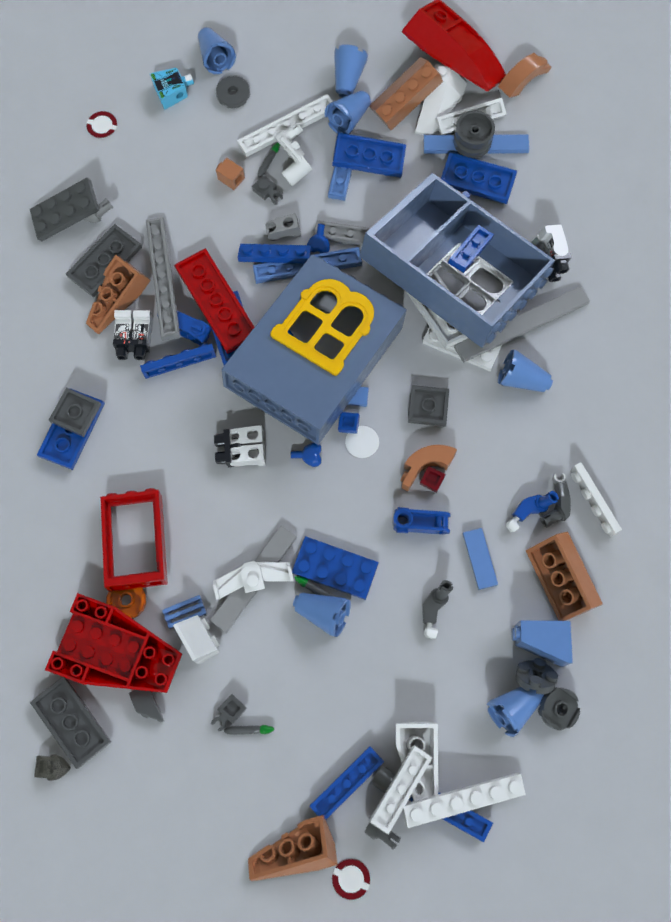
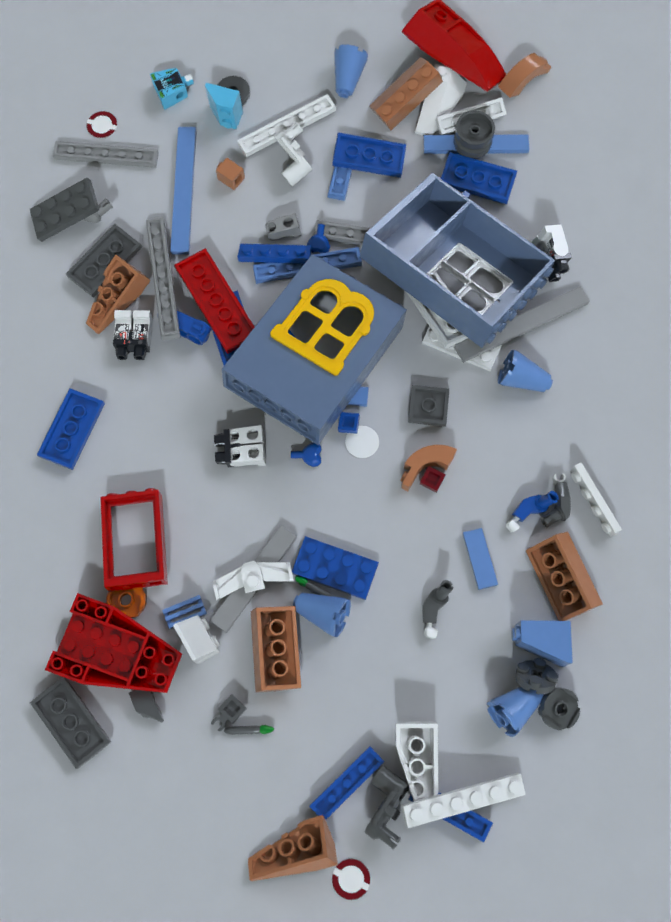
clear smoke tile [34,754,71,781] -> none
dark grey plate [49,387,102,437] -> none
blue plate [140,344,216,379] -> none
medium blue cone [198,28,236,74] -> none
dark grey plate [252,175,283,205] -> none
dark grey piece [258,142,280,177] -> none
medium blue cone [325,91,371,134] -> none
white plate [369,746,432,835] -> none
blue piece [392,507,451,534] -> none
plate [448,225,494,273] -> none
none -> light grey tile [53,141,159,168]
none -> medium blue tile [171,127,196,254]
none -> medium azure slope [205,83,243,130]
none -> nougat slope [251,606,301,693]

